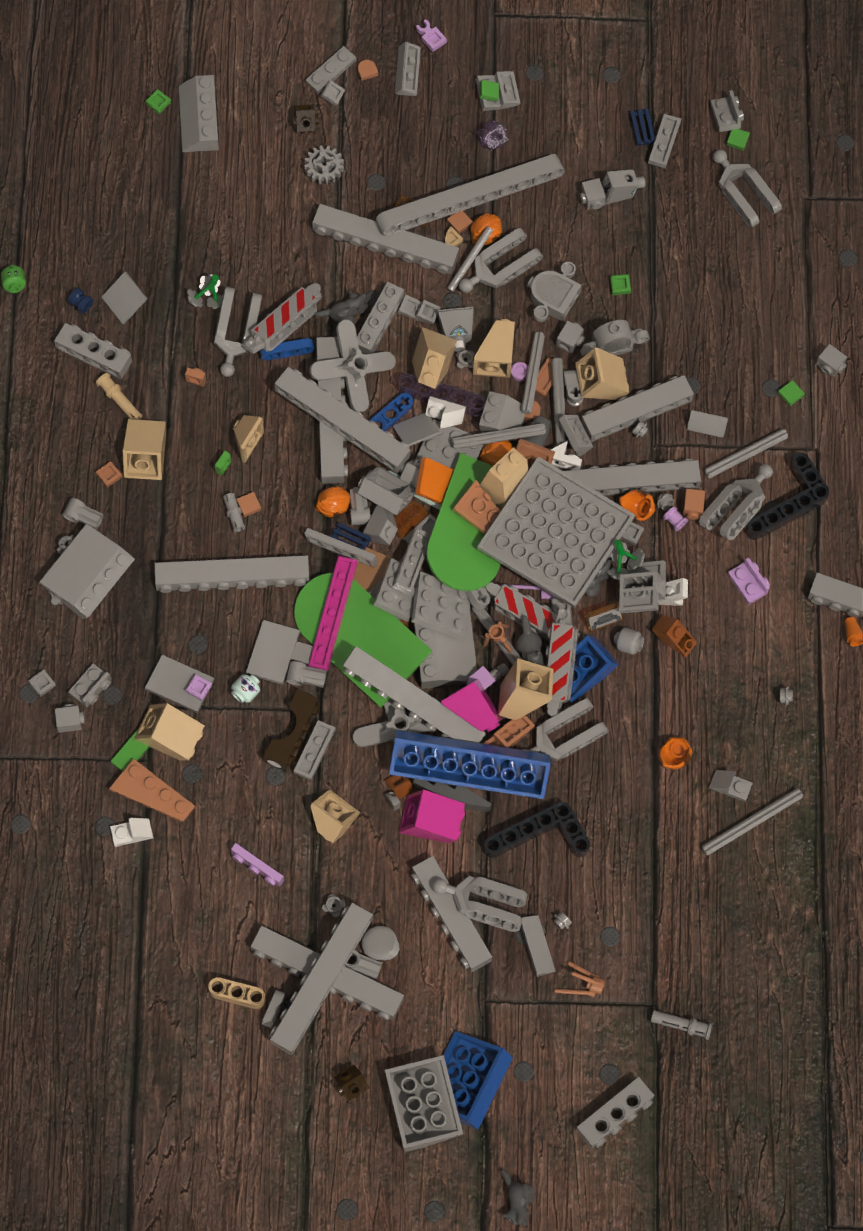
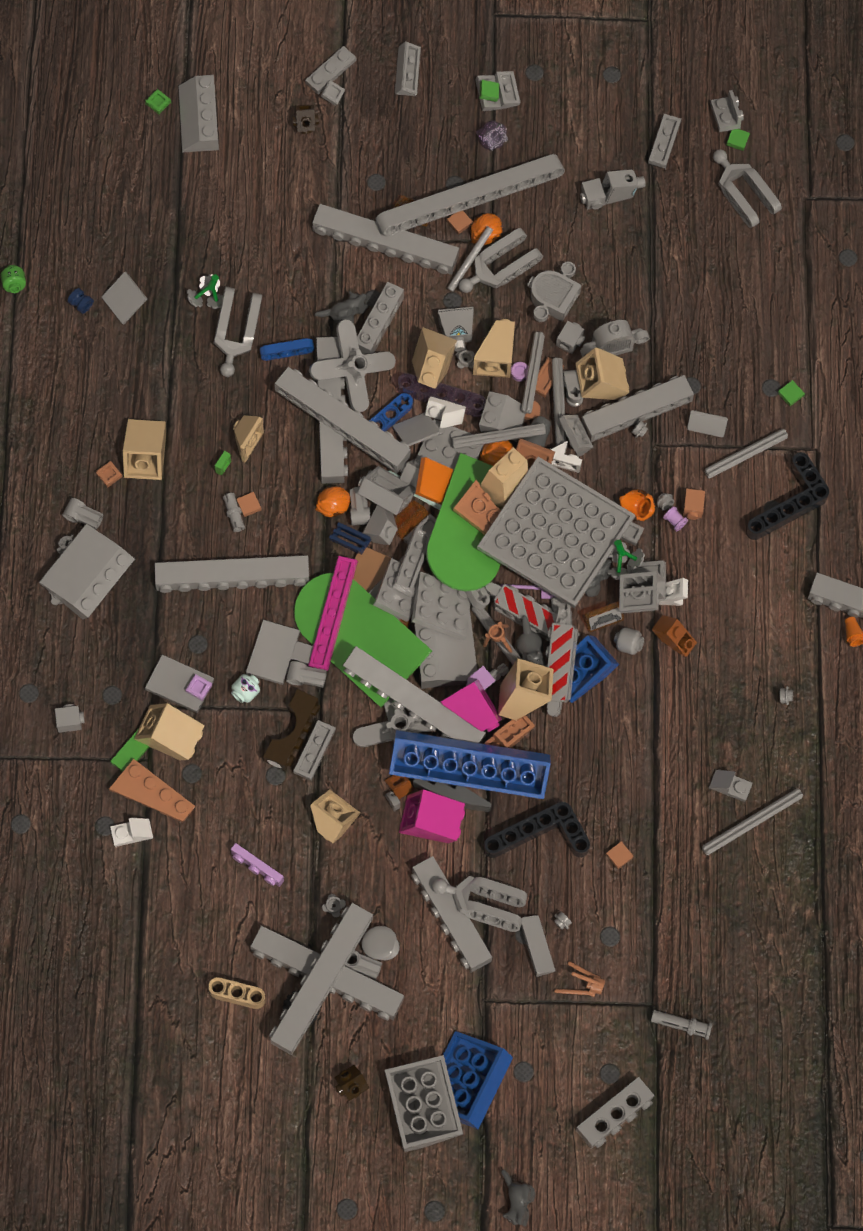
light grey tile [28,669,56,697] -> none
light grey brick [54,323,132,380] -> none
light grey bracket [68,664,111,708] -> none
tan pin [96,373,142,420] -> none
nougat plate [185,368,206,387] -> none
light grey hinge [245,283,322,354] -> none
light grey beam [262,990,286,1028] -> none
light grey gear [304,145,344,185] -> none
light grey tile [305,528,378,568] -> none
nougat tile [358,60,378,81] -> none
light grey slope [397,295,441,324] -> none
lavender plate [416,20,447,52] -> none
tan tile [445,226,463,247] -> none
light grey piece [522,698,609,762] -> none
light grey brick [563,459,701,496] -> none
bright green tile [610,274,631,295] -> none
dark blue tile [630,108,655,146] -> none
orange hair [658,737,692,769] -> none
light grey piece [699,464,773,540] -> none
lavender bracket [727,557,770,605] -> none
light grey brick [816,344,847,377] -> none
none -> nougat tile [606,841,634,869]

